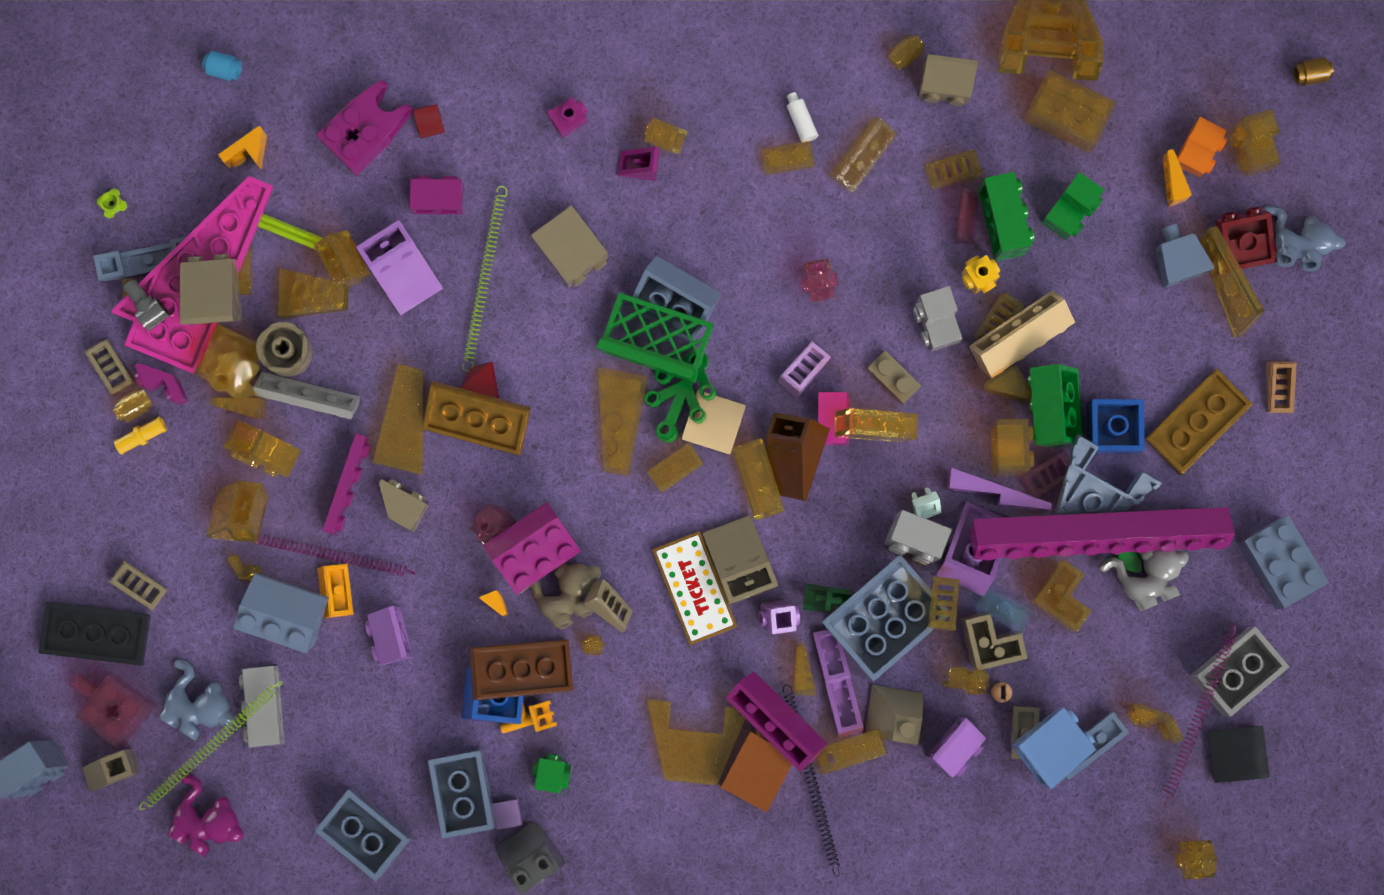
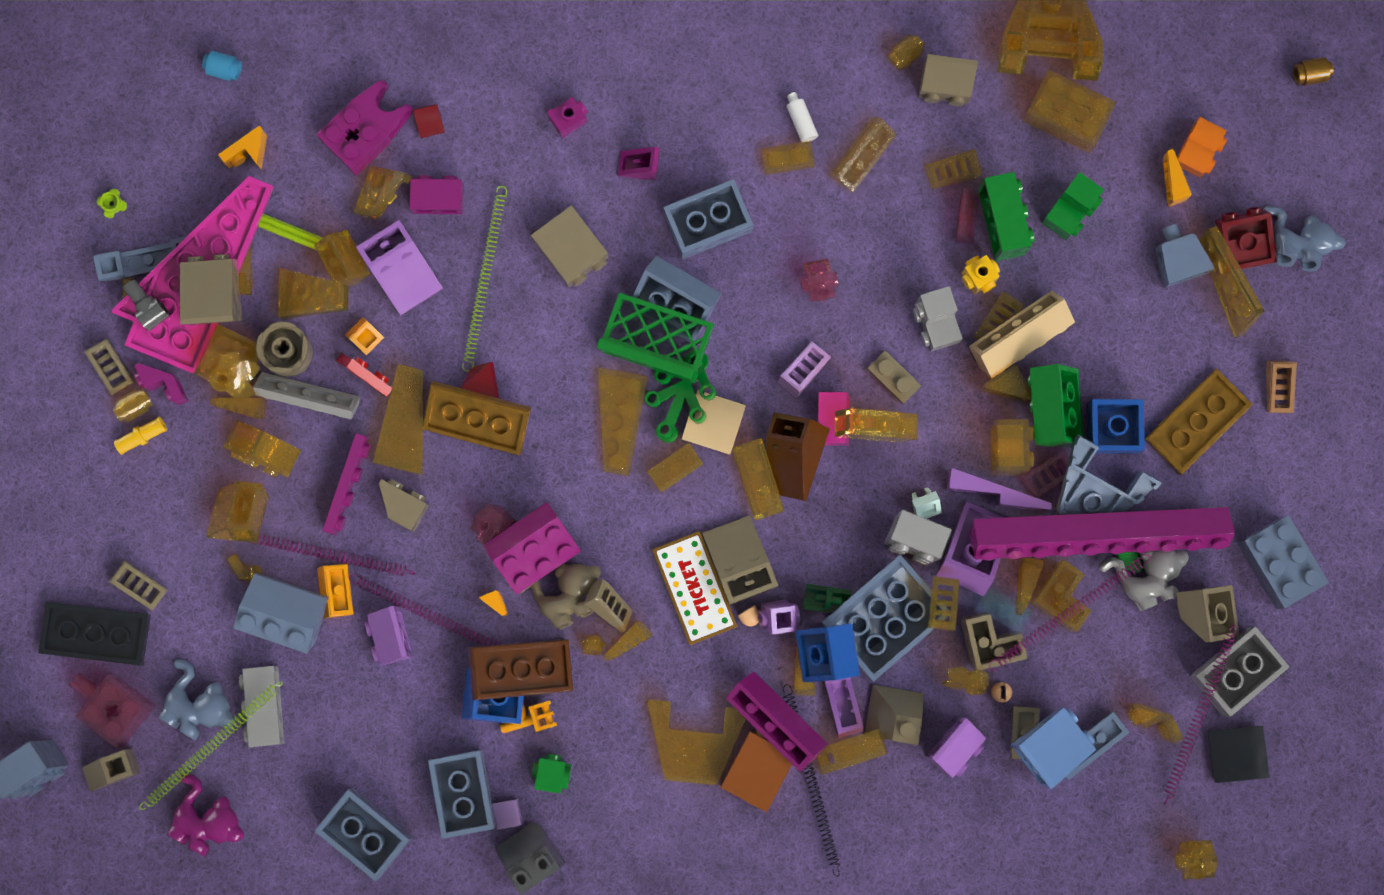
clear yellow brick [644,118,688,154] -> none
clear yellow brick [1229,109,1281,177] -> none
none -> wing [336,353,393,397]
none -> light orange slope [345,317,384,355]
none -> magenta piece [349,574,502,646]
none -> clear yellow wing [353,166,412,219]
none -> clear yellow slope [604,621,654,662]
none -> sand blue brick [663,179,753,260]
none -> light nougat hinge [738,605,759,626]
none -> blue slope [795,623,860,682]
none -> magenta piece [989,554,1150,671]
none -> clear yellow slope [1015,558,1044,615]
none -> dark tan slope [1176,585,1240,642]

